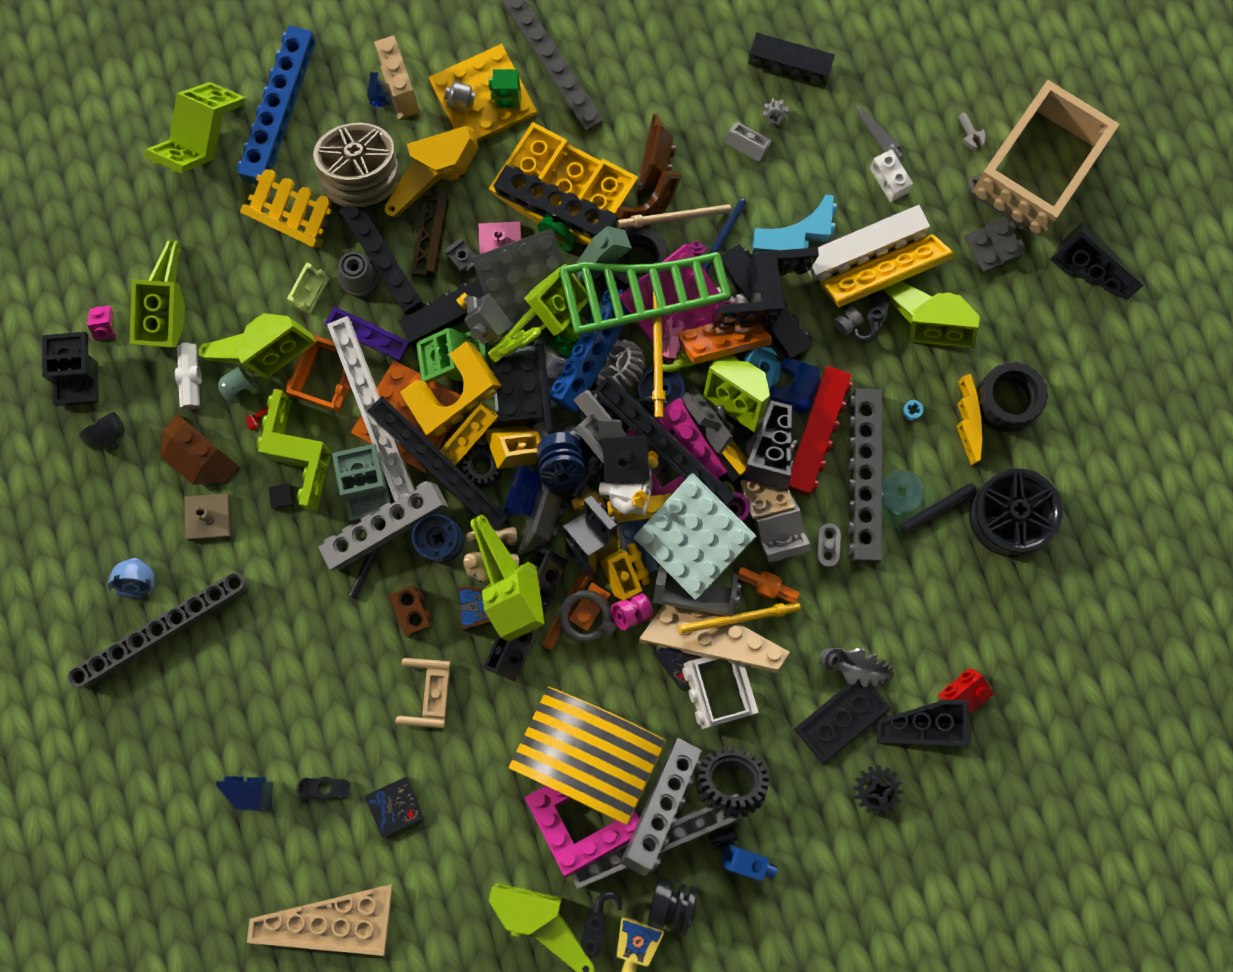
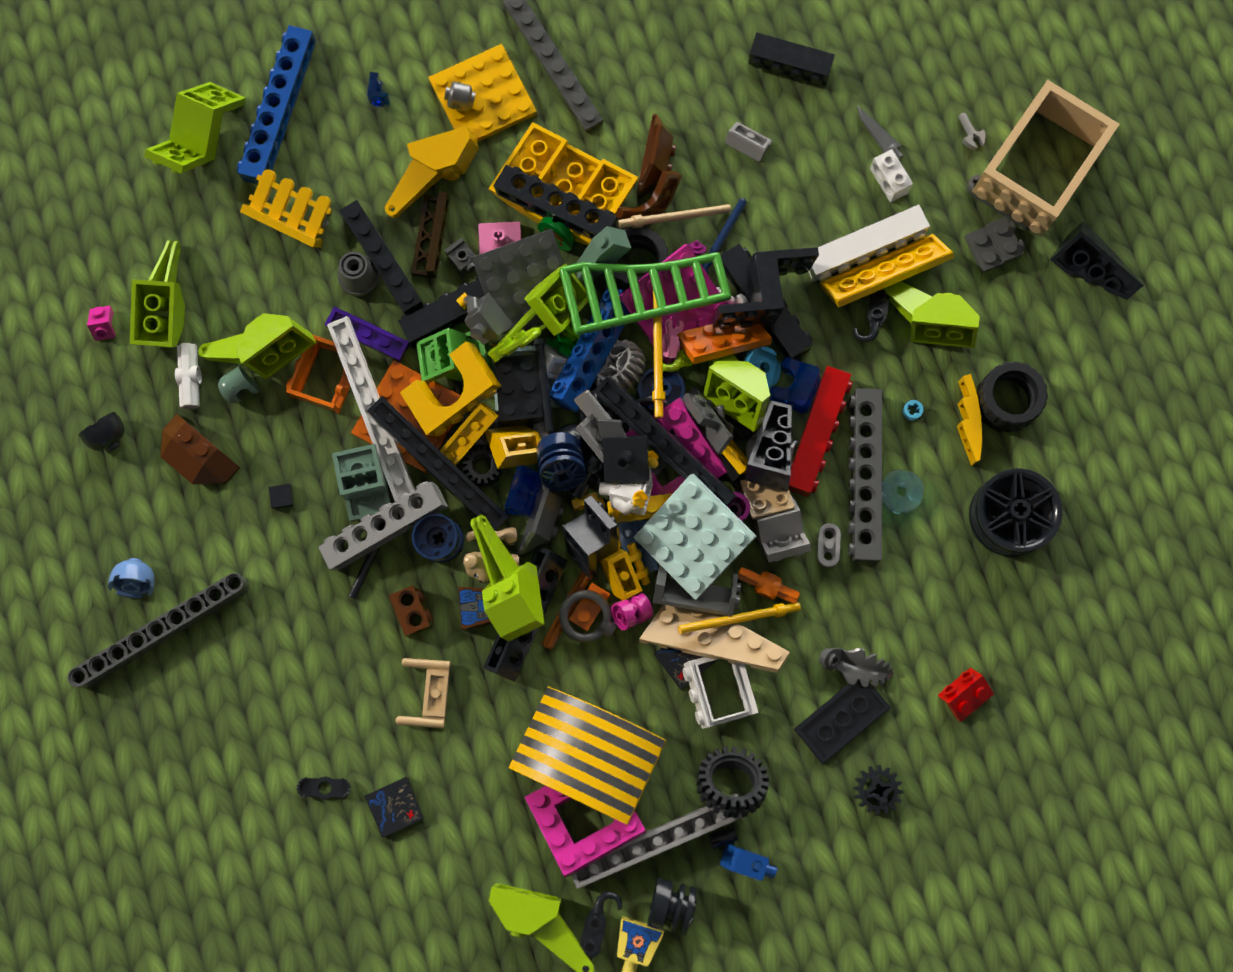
black bracket [42,332,99,406] -> none
dark tan tile [185,493,231,540] -> none
clear blue slope [216,776,273,811] -> none
red hand [246,406,269,431] -> none
tan wing [247,884,393,956] -> none
lime bracket [257,389,332,513] -> none
yellowish green hinge [287,262,330,315] -> none
dark tan wheel [313,123,400,207] -> none
tan window [374,35,420,120] -> none
green brick [489,69,521,108] -> none
brick [620,738,701,876] -> none
medium azure arch [752,195,837,255] -> none
light grey gear [763,98,789,126] -> none
light grey wheel [834,306,864,336] -> none
black wedge [877,699,971,746] -> none
black axle [900,483,977,534] -> none

